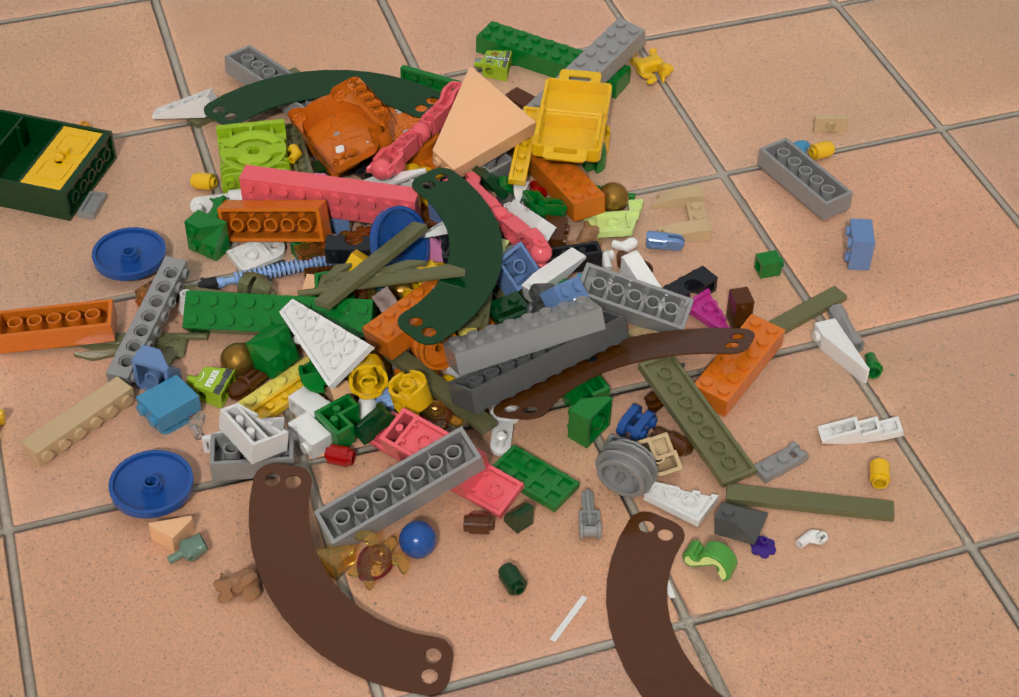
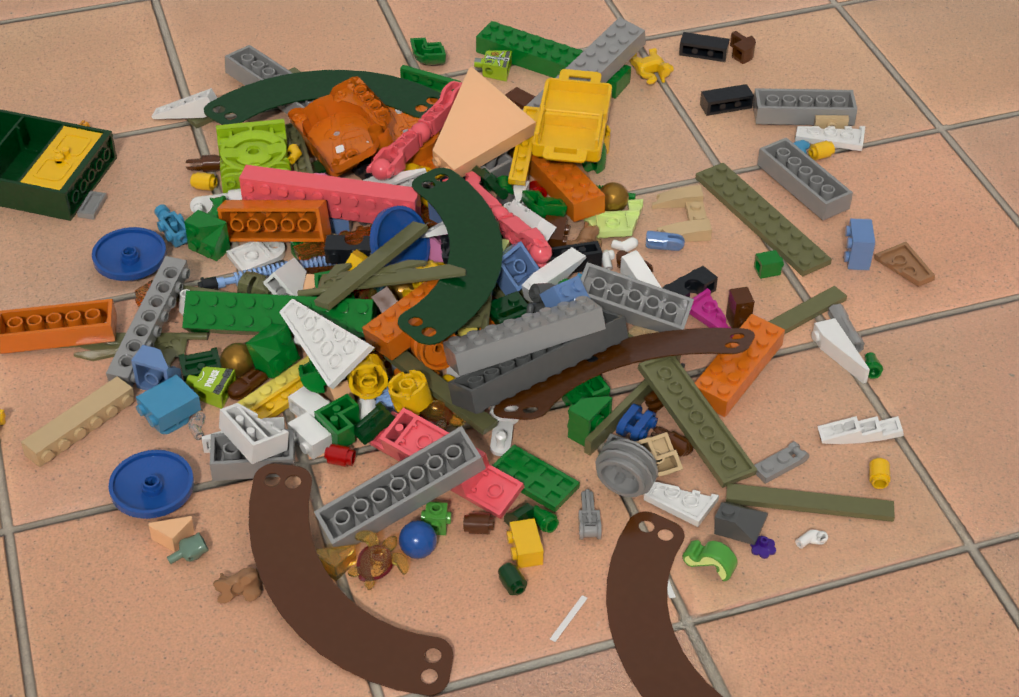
none -> dark azure brick [154,204,188,247]
none -> dark green plate [178,347,222,382]
none -> reddish brown arm [185,154,220,172]
none -> white slope [263,258,306,296]
none -> green brick [410,37,446,65]
none -> bright green brick [421,502,452,535]
none -> yellow brick [506,518,544,568]
none -> green cone [533,505,559,533]
none -> olive tile [584,355,681,456]
none -> black brick [679,32,730,62]
none -> olive plate [695,163,832,277]
none -> black brick [700,84,754,116]
none -> reddish brown brick [730,31,756,64]
none -> light grey brick [753,88,857,126]
none -> white wing [795,126,865,151]
none -> medium nougat wing [874,242,935,287]

